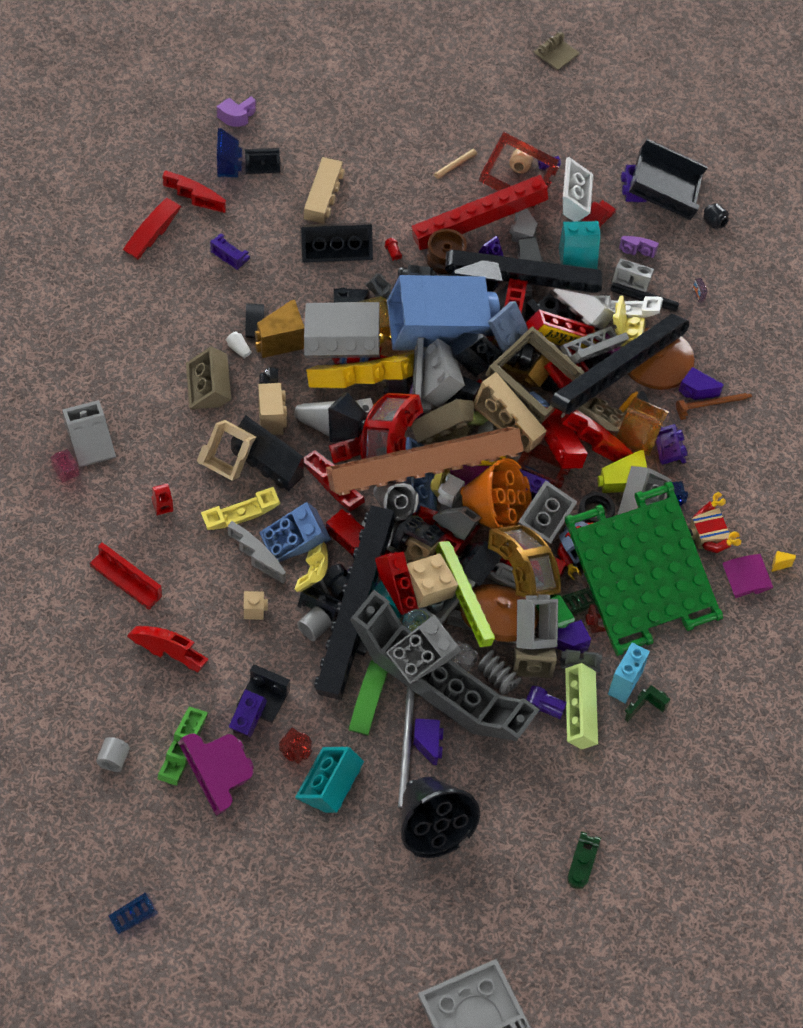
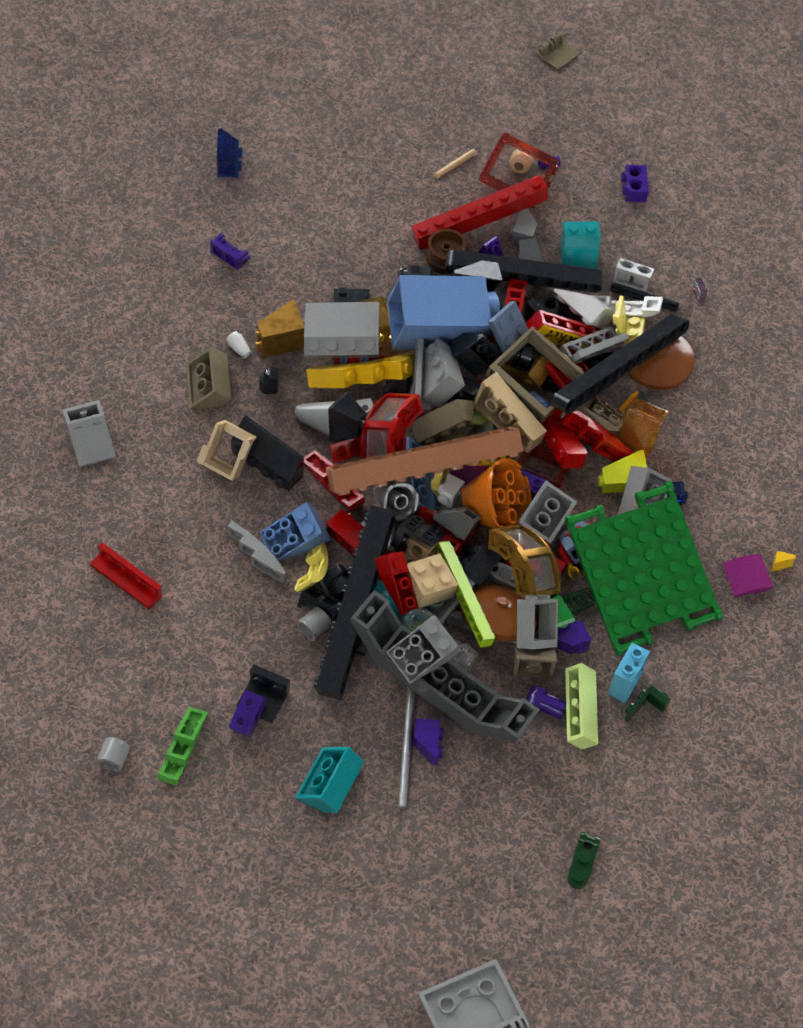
clear pink brick [50,449,79,483] -> none
clear blue slope [108,893,158,934] -> none
red slope [123,198,181,260] -> none
red slope [127,626,208,673] -> none
red leg [152,483,173,515] -> none
red slope [163,170,226,213] -> none
magenta brick [178,733,254,816] -> none
light yellow slope [201,487,280,530] -> none
medium lavender brick [217,97,256,127] -> none
tan brick [244,591,268,620] -> none
black hinge [245,148,281,174] -> none
black slope [245,304,264,338] -> none
tan brick [258,383,287,435] -> none
clear red brick [279,727,312,764] -> none
black slope [300,222,373,263] -> none
tan brick [304,157,345,224] -> none
bright green slope [349,660,388,736] -> none
dark grey piece [366,273,391,307] -> none
red pin [384,238,402,261] -> none
black cone [401,776,480,858] -> none
light grey piece [477,650,521,694] -> none
dark grey hinge [560,649,602,672] -> none
white slope [563,157,593,222] -> none
black tyre [578,492,615,523] -> none
red slope [582,200,616,227] -> none
clear red bracket [585,604,606,633] -> none
medium lavender slope [619,236,659,258] -> none
black panel [629,139,708,220] -> none
dark purple bracket [654,424,688,465] -> none
dark orange piece [676,393,752,420] -> none
dark purple slope [679,367,724,400] -> none
torso [689,492,741,553] -> none
black head [703,203,729,229] -> none

